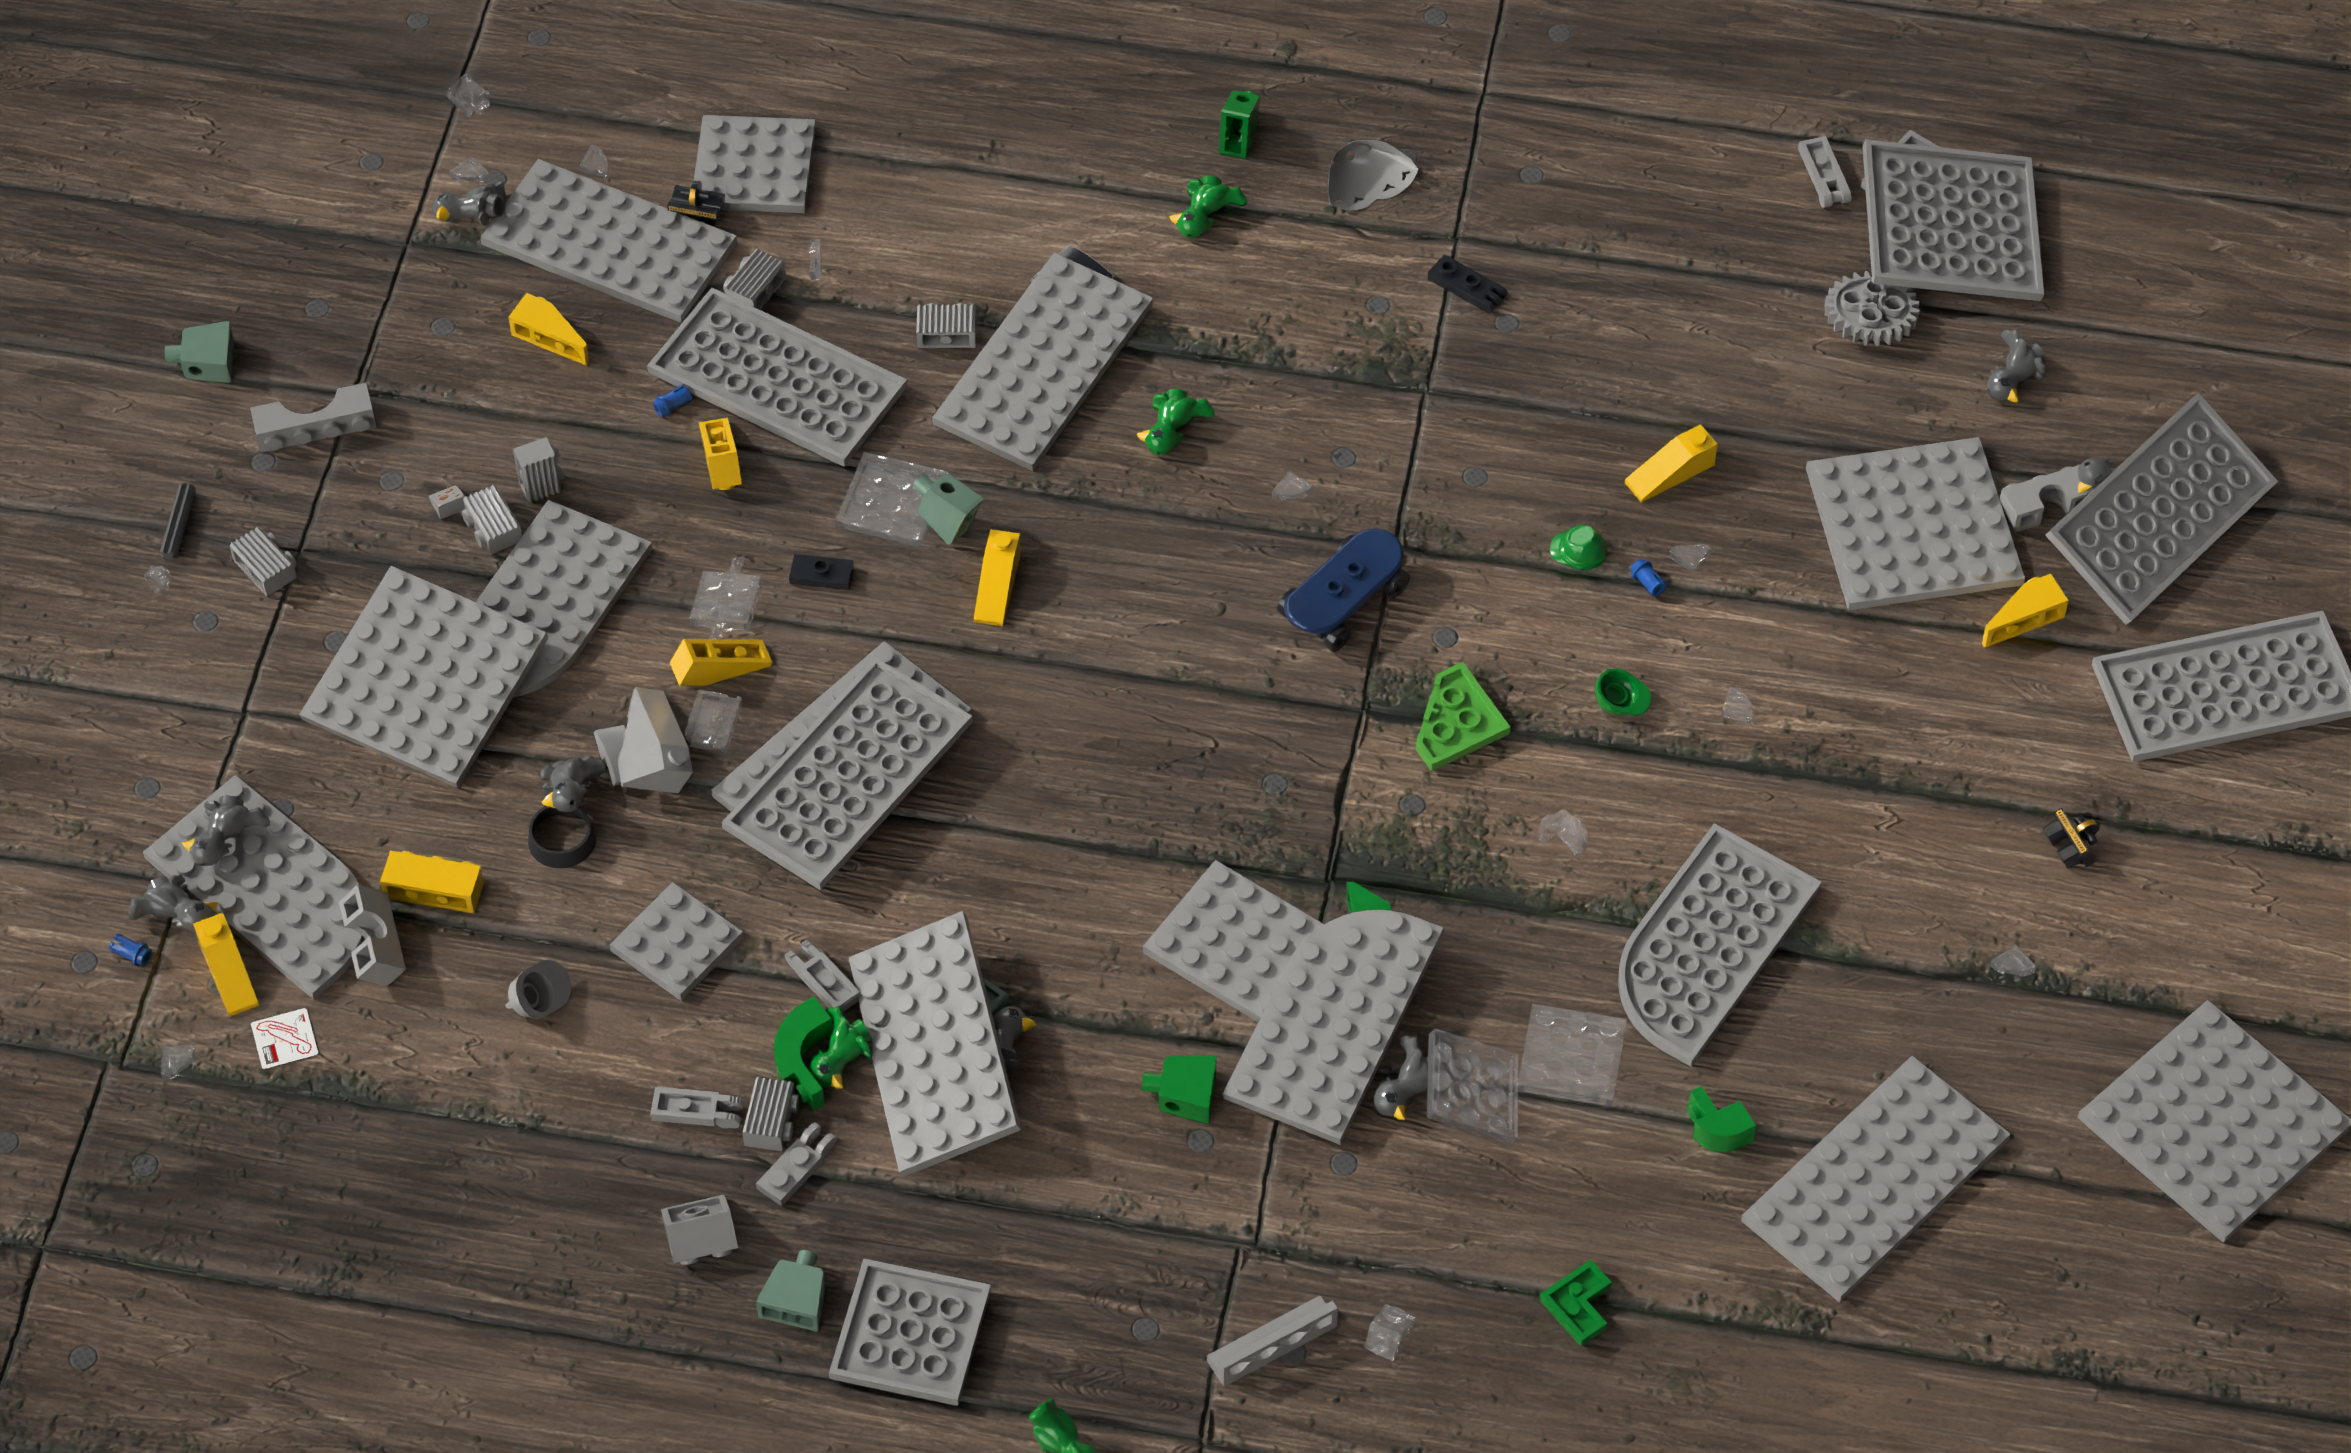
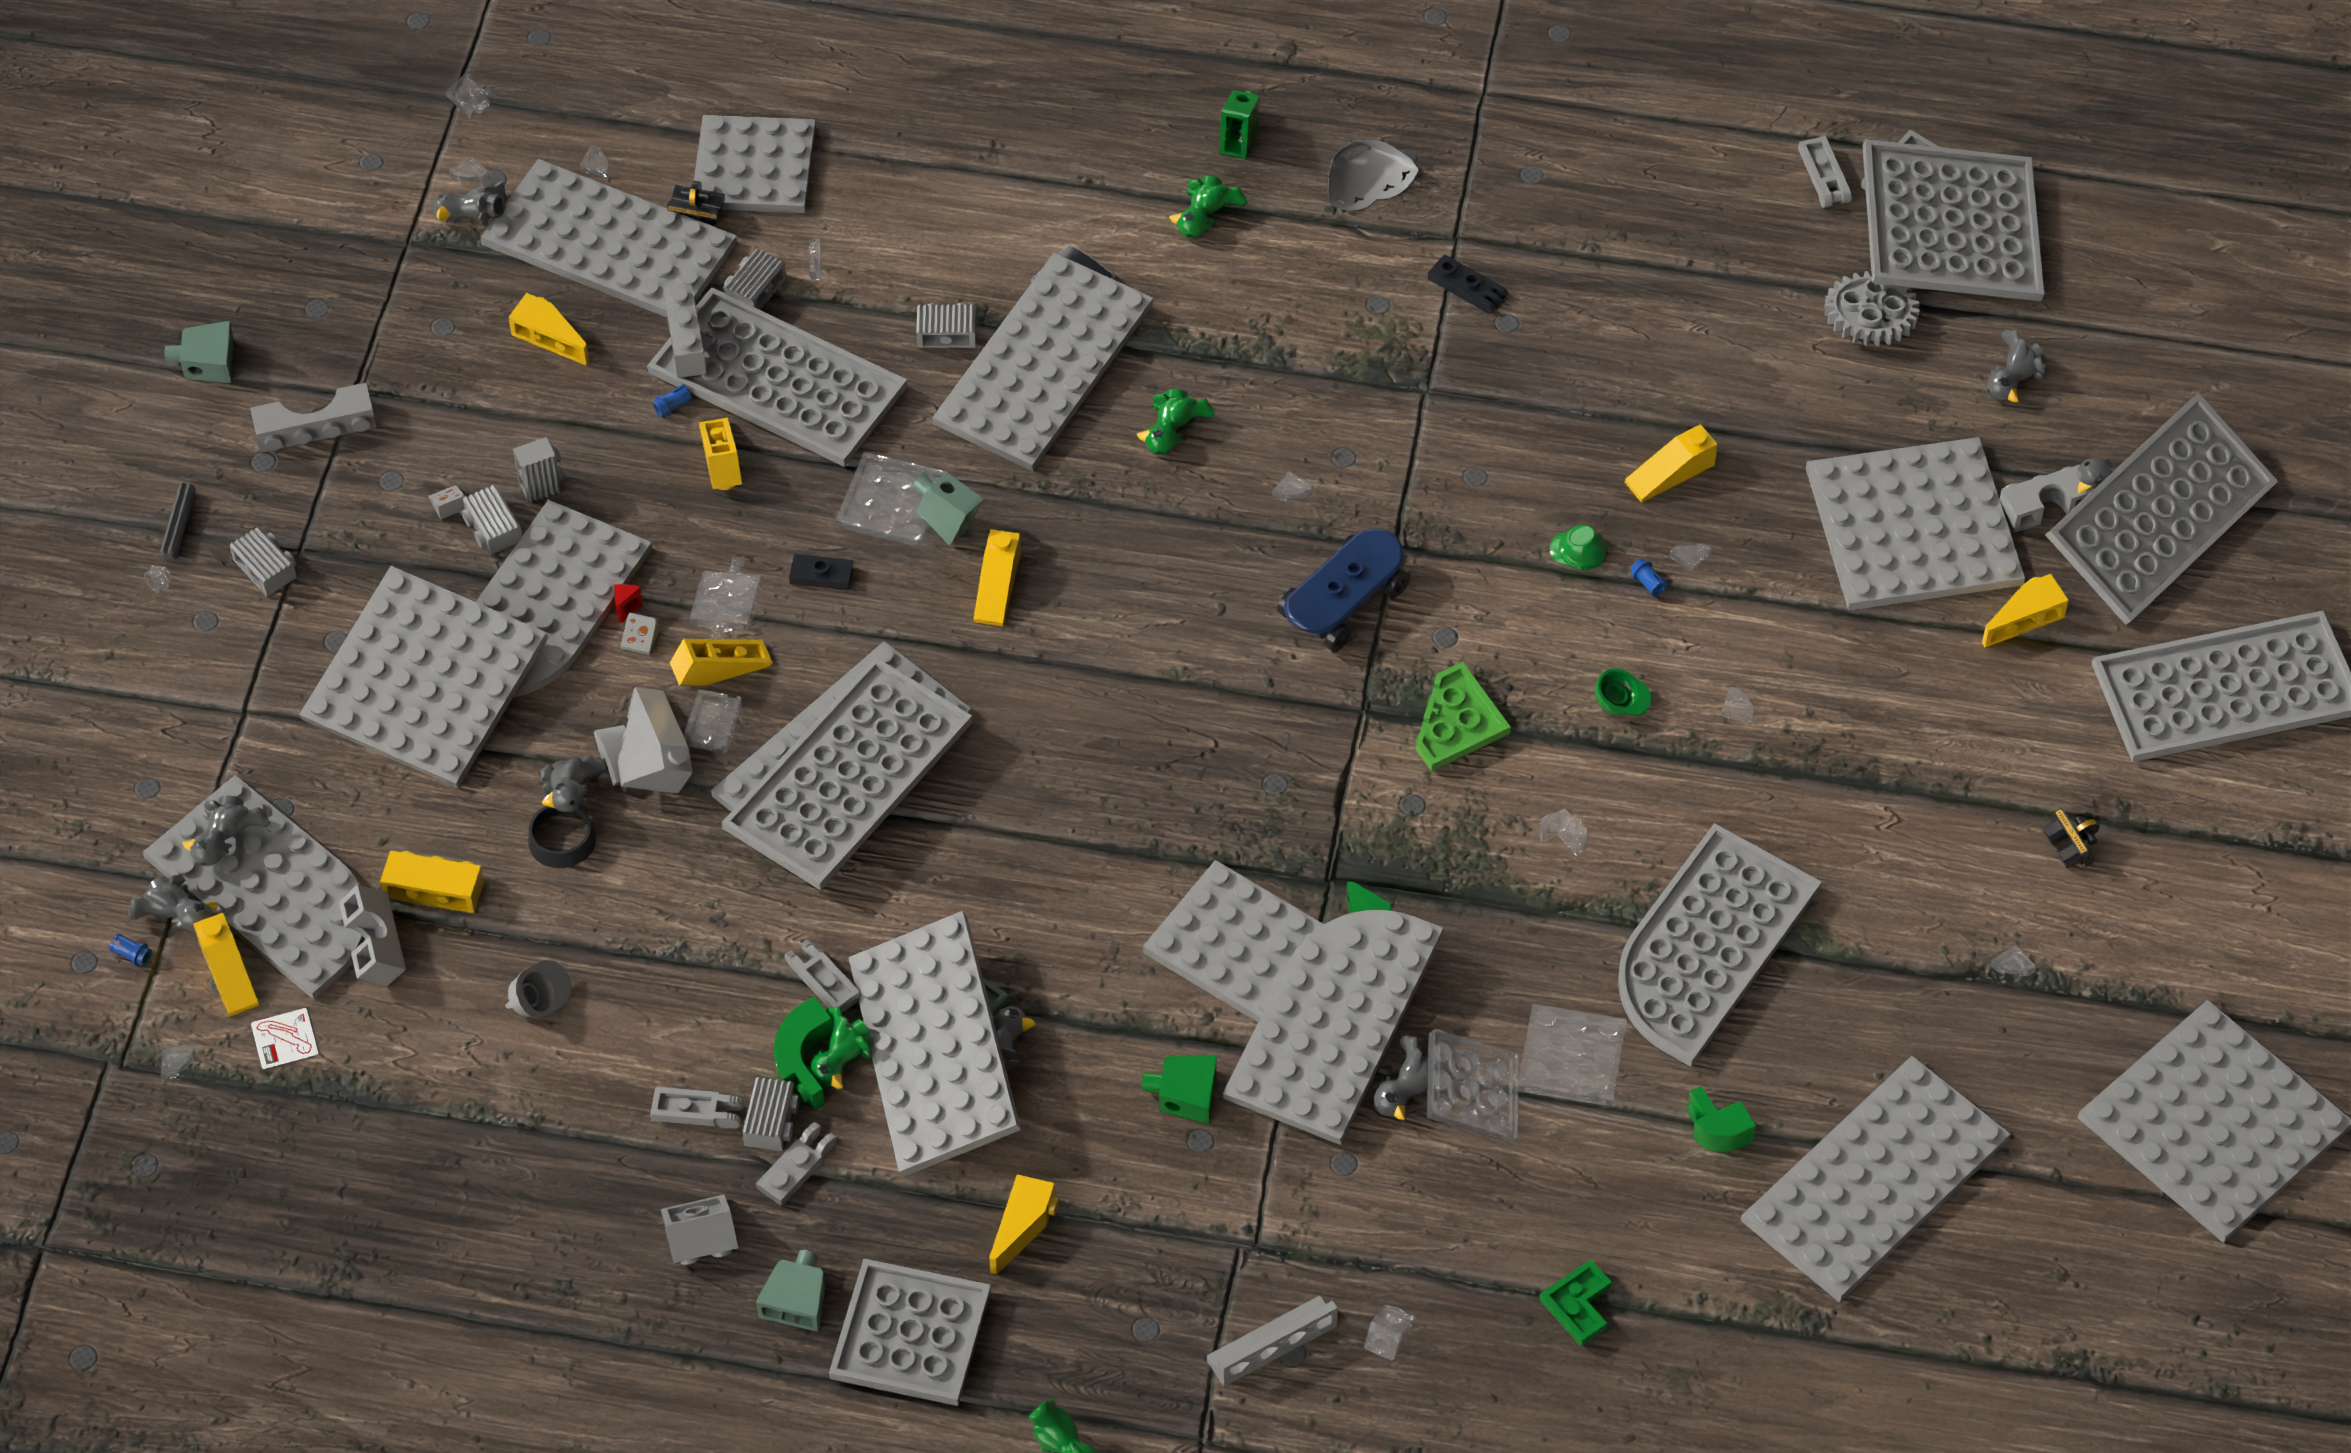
light grey plate [610,882,744,1001] -> none
none -> red slope [614,584,643,623]
none -> light grey slope [620,613,659,655]
none -> light grey arch [663,284,706,378]
none -> yellow slope [989,1174,1059,1275]

